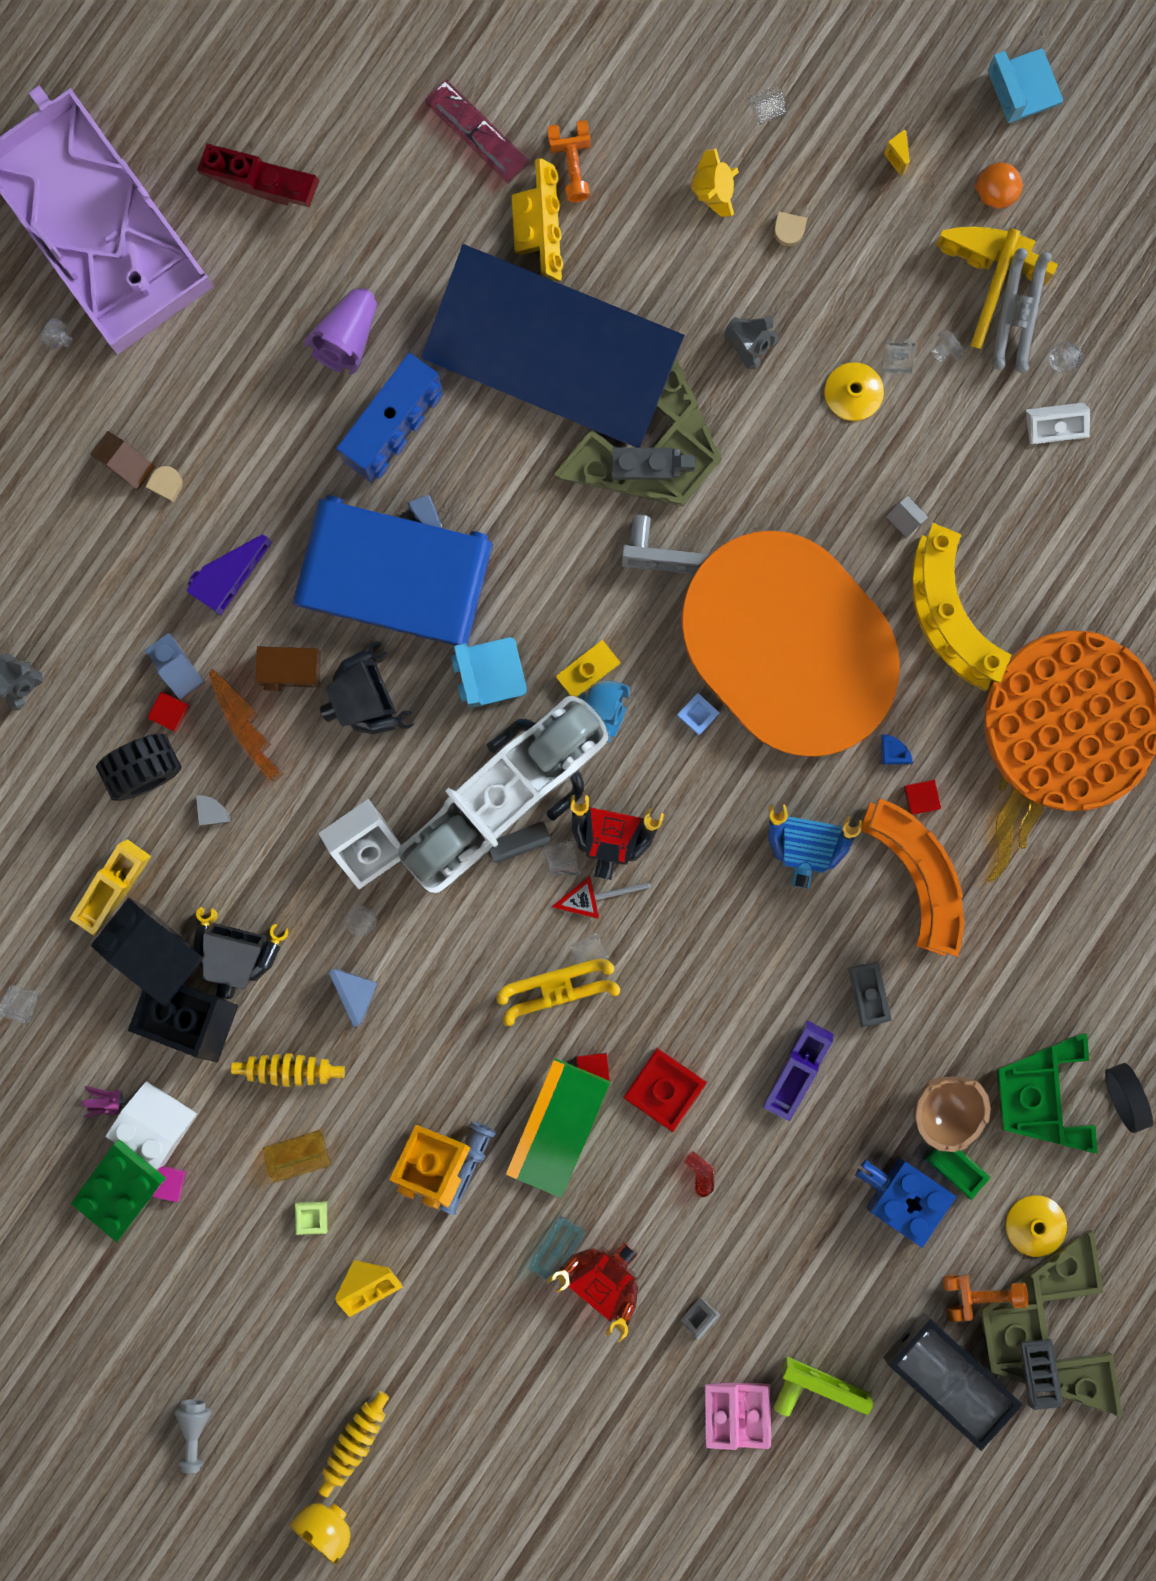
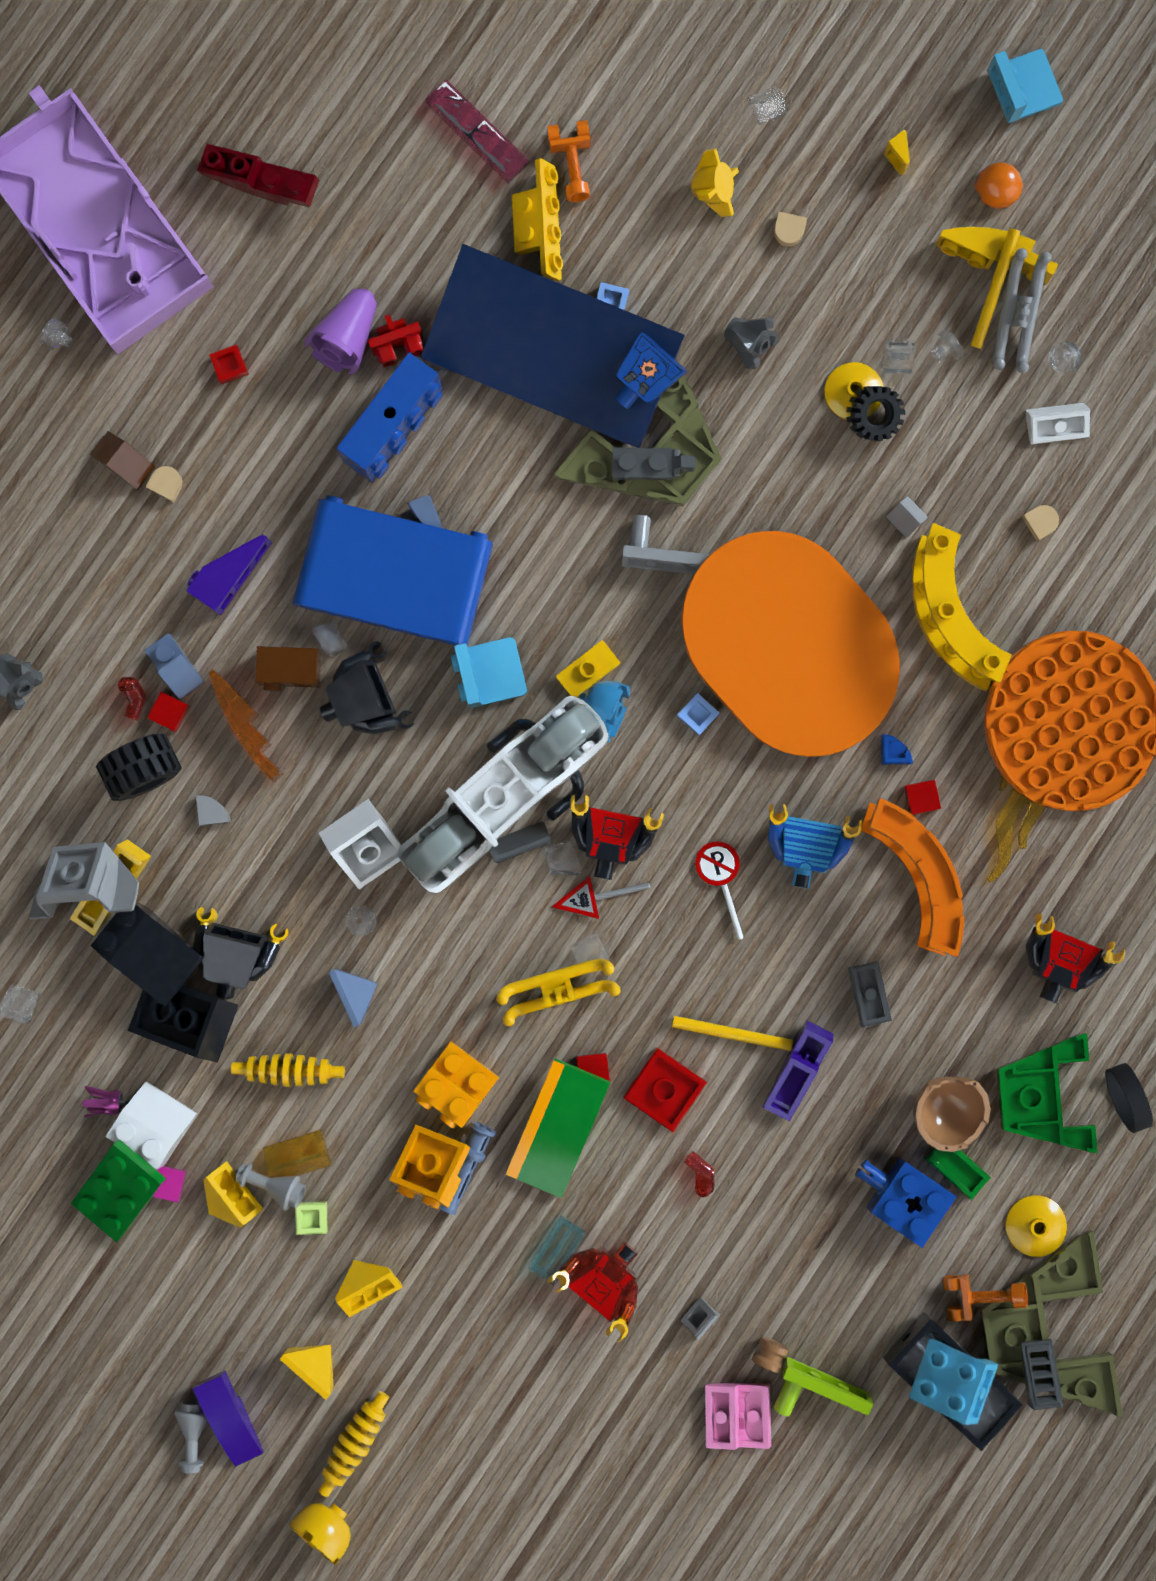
none -> light grey piece [29,842,139,919]
none -> clear red arm [117,676,146,721]
none -> dark purple slope [193,1370,264,1467]
none -> yellow slope [203,1161,263,1228]
none -> red tile [209,344,249,385]
none -> light grey piece [235,1163,306,1211]
none -> yellow slope [280,1345,334,1400]
none -> clear slope [312,622,349,658]
none -> red hips [368,314,423,368]
none -> light orange plate [413,1041,499,1129]
none -> light blue tile [597,282,629,310]
none -> torso [615,332,687,409]
none -> yellow bar [672,1016,793,1051]
none -> piece [695,841,743,940]
none -> medium nougat wheel [752,1336,789,1373]
none -> black tyre [846,386,905,441]
none -> medium azure bracket [909,1339,998,1425]
none -> tan tile [1022,505,1059,542]
none -> torso [1025,913,1125,1004]

